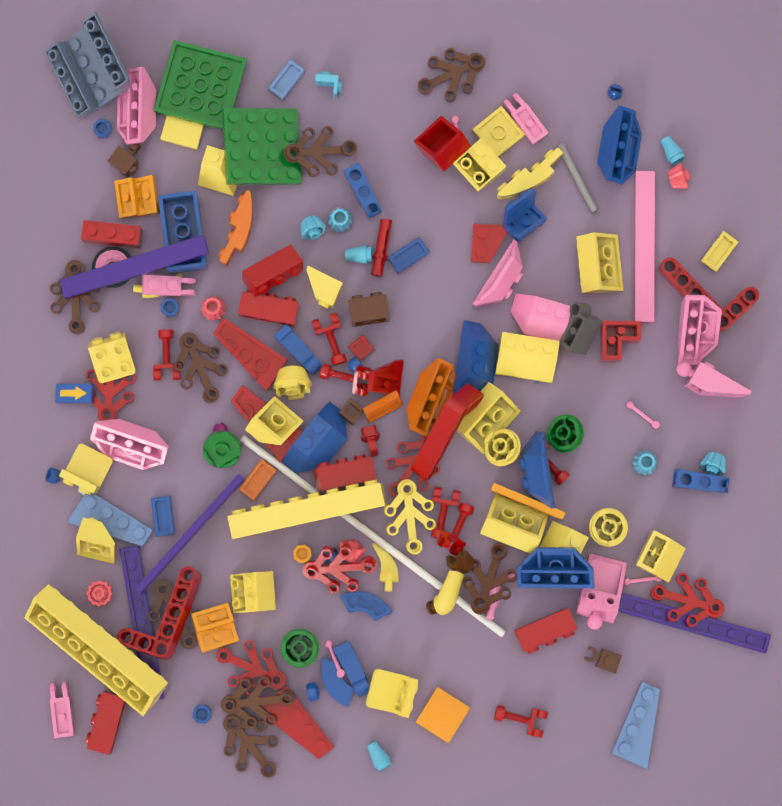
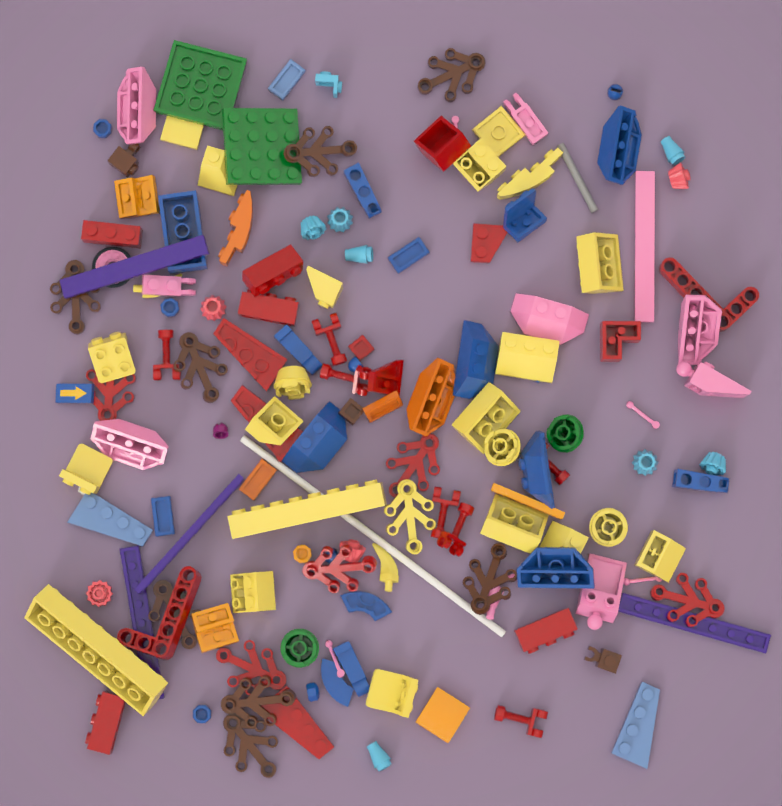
sand blue slope [45,12,130,118] -> none
blue hinge [45,467,61,484] -> none
bright pink hinge [50,681,75,738] -> none
light yellow slope [76,517,115,564] -> none
green tile [203,430,241,468] -> none
red brick [312,454,377,492] -> none
reddish brown brick [348,292,390,327] -> none
red piece [360,425,380,457] -> none
red pin [371,219,393,277] -> none
red beam [411,384,484,480] -> none
piece [426,549,474,615] -> none
bright pink wedge [472,239,523,308] -> none
dark grey hinge [559,302,603,355] -> none
light yellow tile [701,231,738,272] -> none

